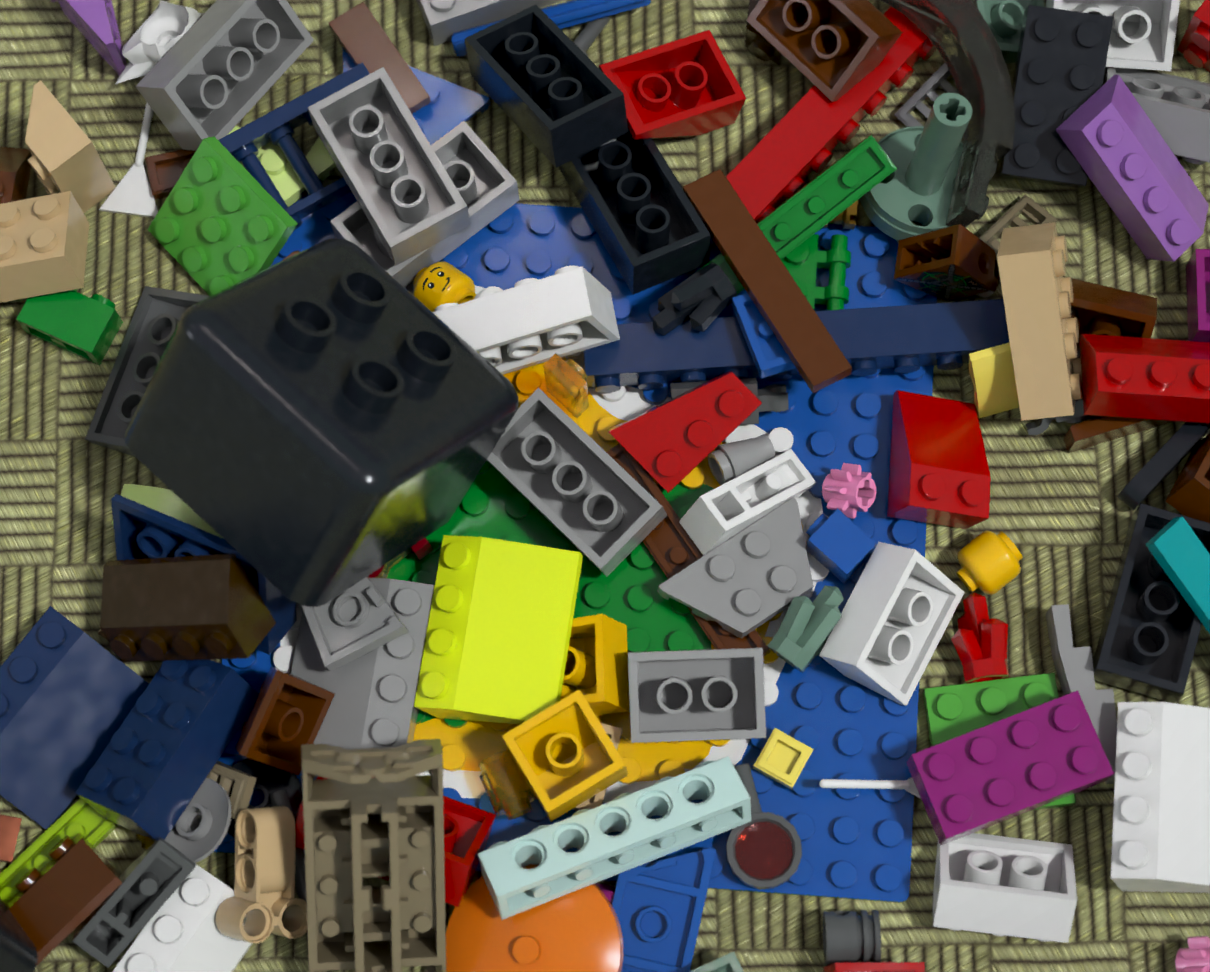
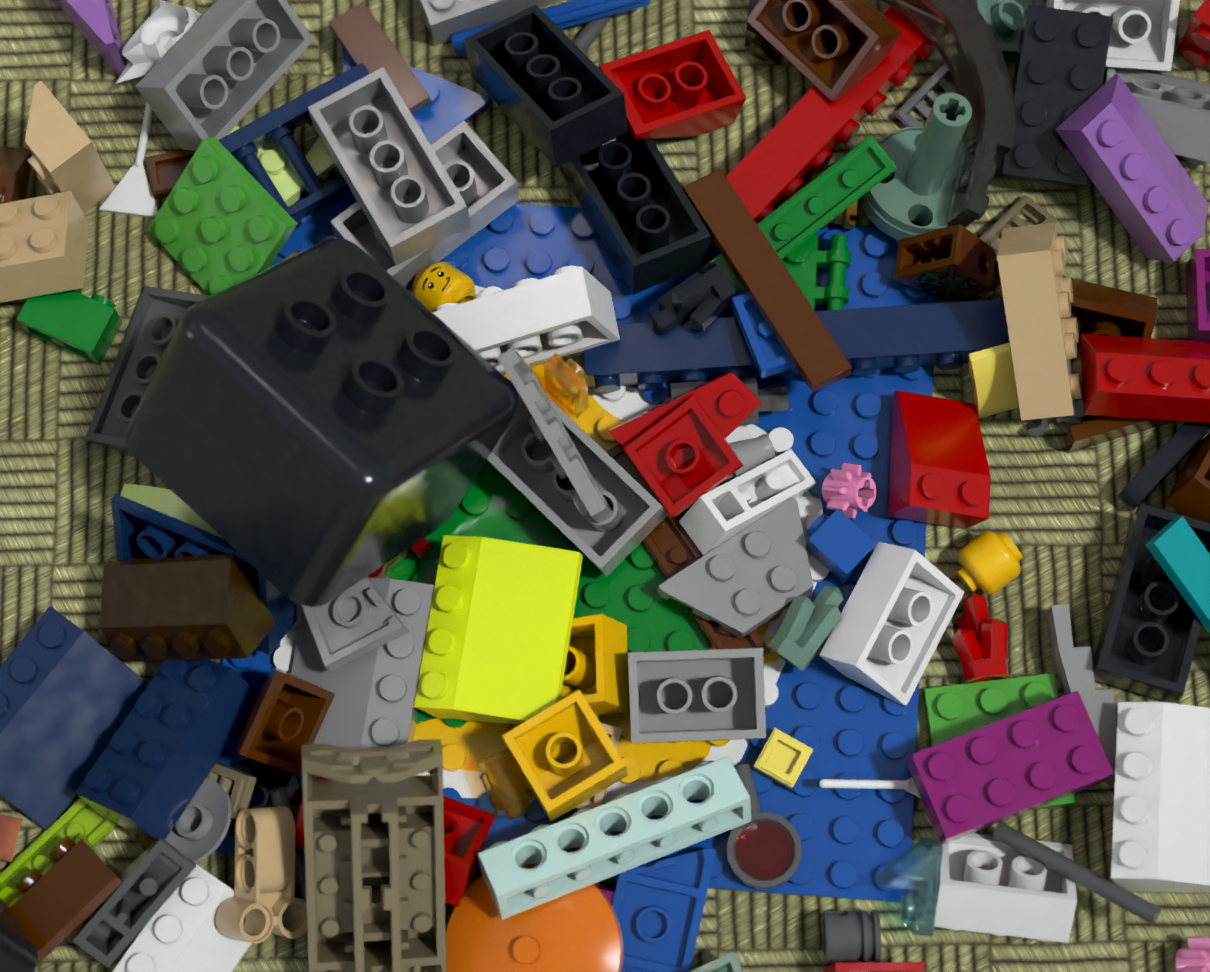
none -> light grey wing [498,348,614,523]
none -> red slope [623,396,744,518]
none -> clear light blue slope [876,838,943,937]
none -> dark grey bar [993,822,1161,925]

